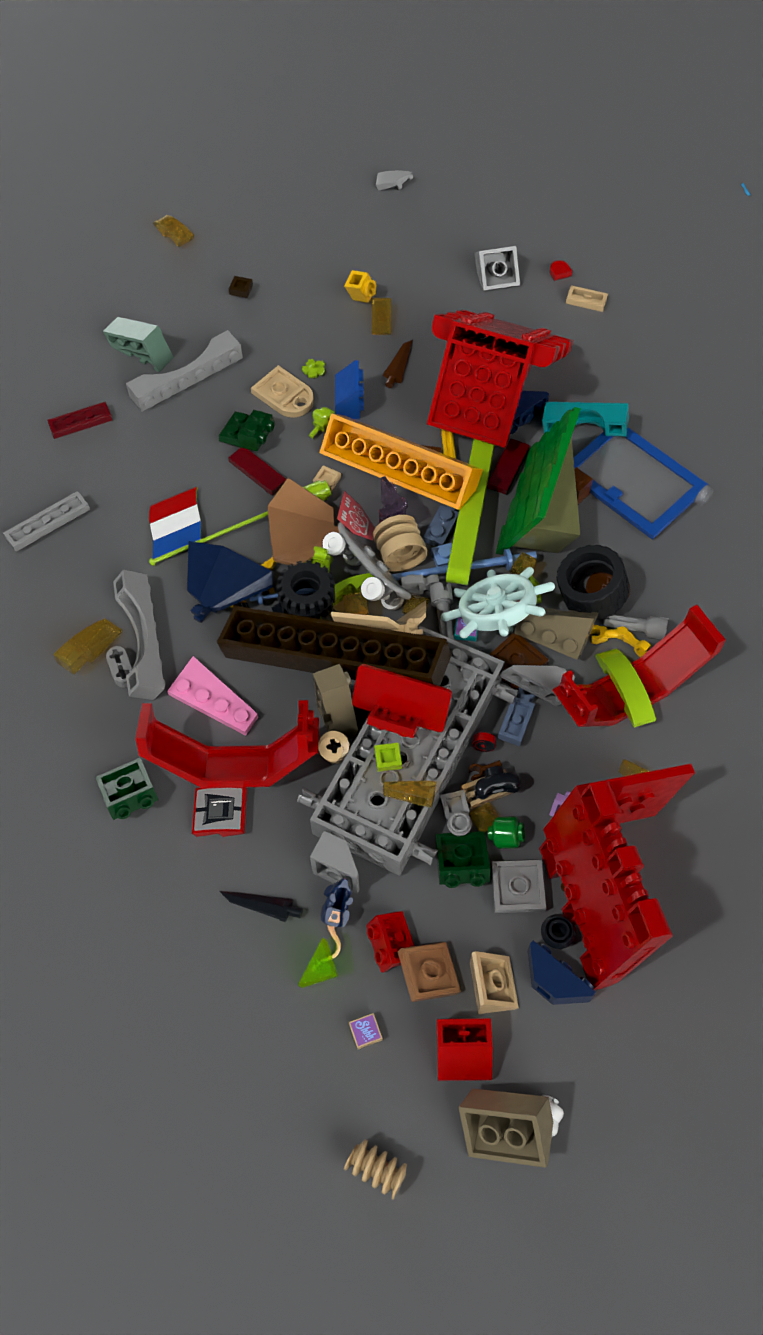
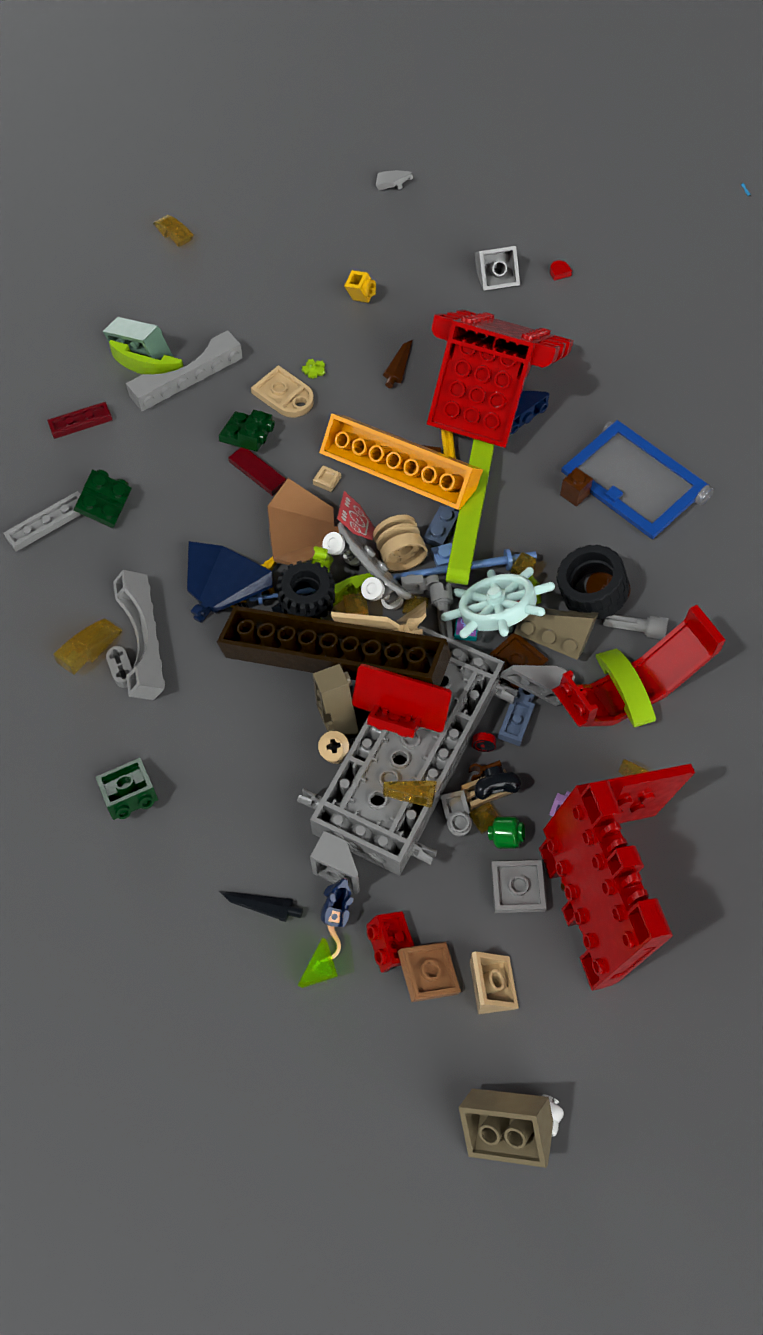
red panel [135,700,319,788] -> none
flag [149,480,331,566] -> none
bright pink wing [167,656,258,736] -> none
slope [192,787,247,837] -> none
dark brown plate [229,276,253,298] -> none
lime piece [309,407,335,439] -> none
blue slope [335,360,364,419] -> none
tan piece [344,1139,407,1200] -> none
tile [349,1013,383,1049] -> none
clear yellow slope [372,298,391,335] -> none
lime plate [374,742,402,772] -> none
clear purple bracket [379,476,408,524] -> none
dark green plate [435,831,490,888] -> none
red slope [436,1018,493,1081] -> none
dark red tile [487,439,530,495] -> none
green piece [495,407,581,555] -> none
dark blue slope [527,940,596,1005] -> none
black cone [541,914,576,949] -> none
teal arch [542,402,629,436] -> none
tan tile [566,285,608,312] -> none
yellow piece [590,625,651,657] -> none
none -> dark green plate [73,469,132,529]
none -> lime slope [109,340,184,375]

